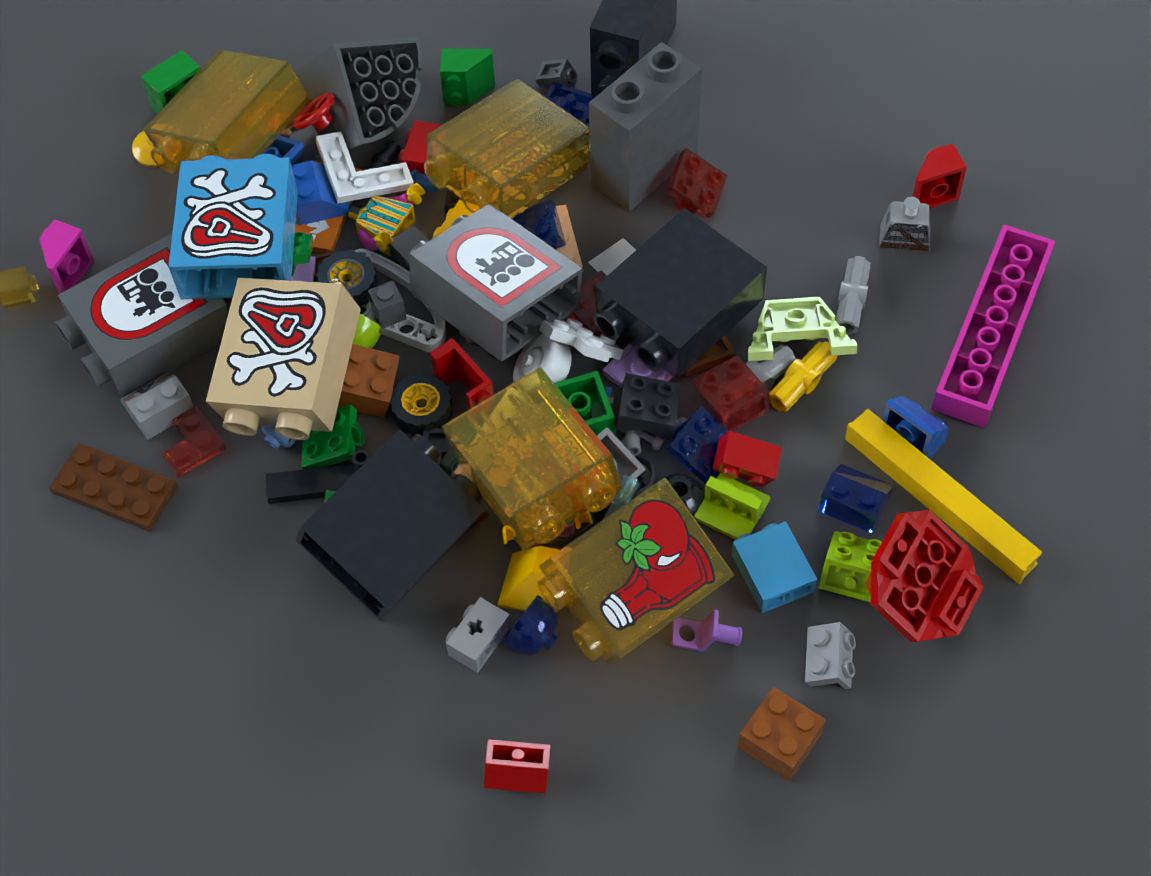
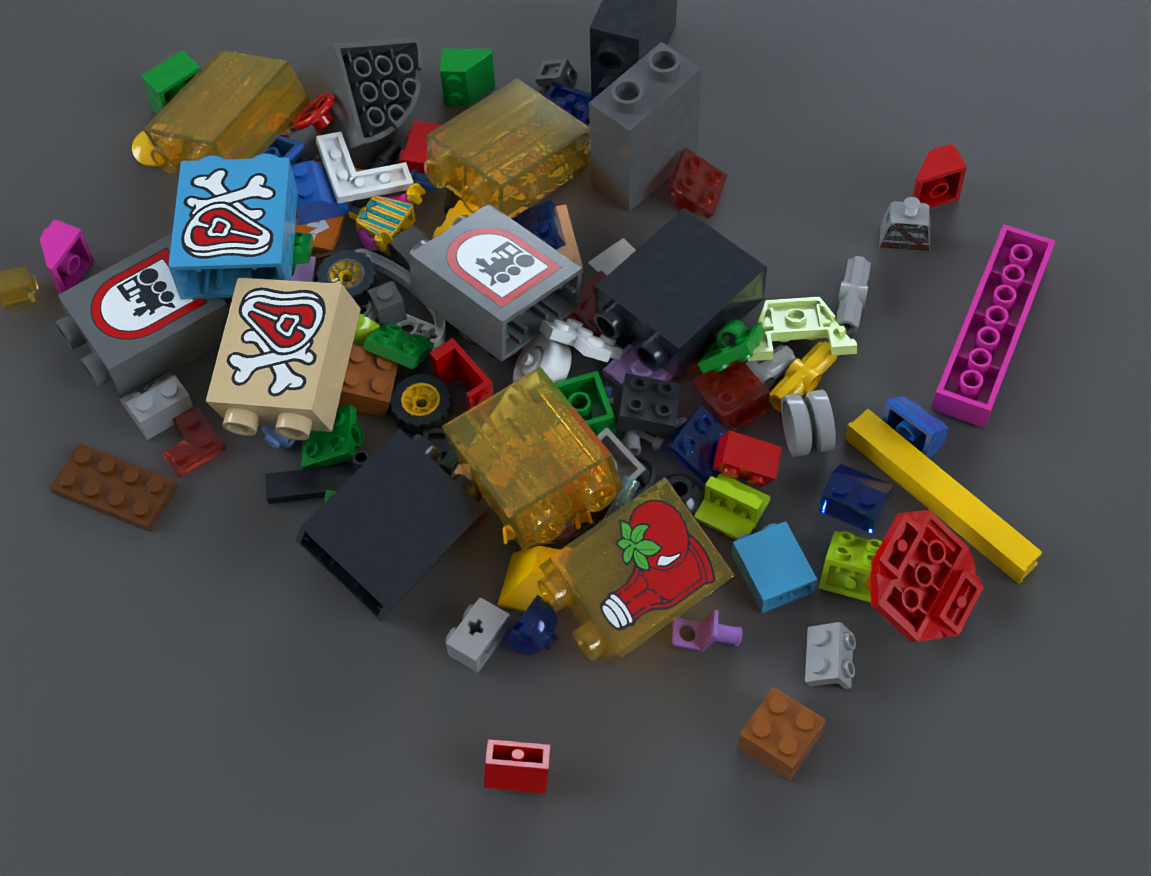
none -> green plate [362,323,435,369]
none -> green plate [698,319,765,373]
none -> light grey wheel [781,389,836,457]

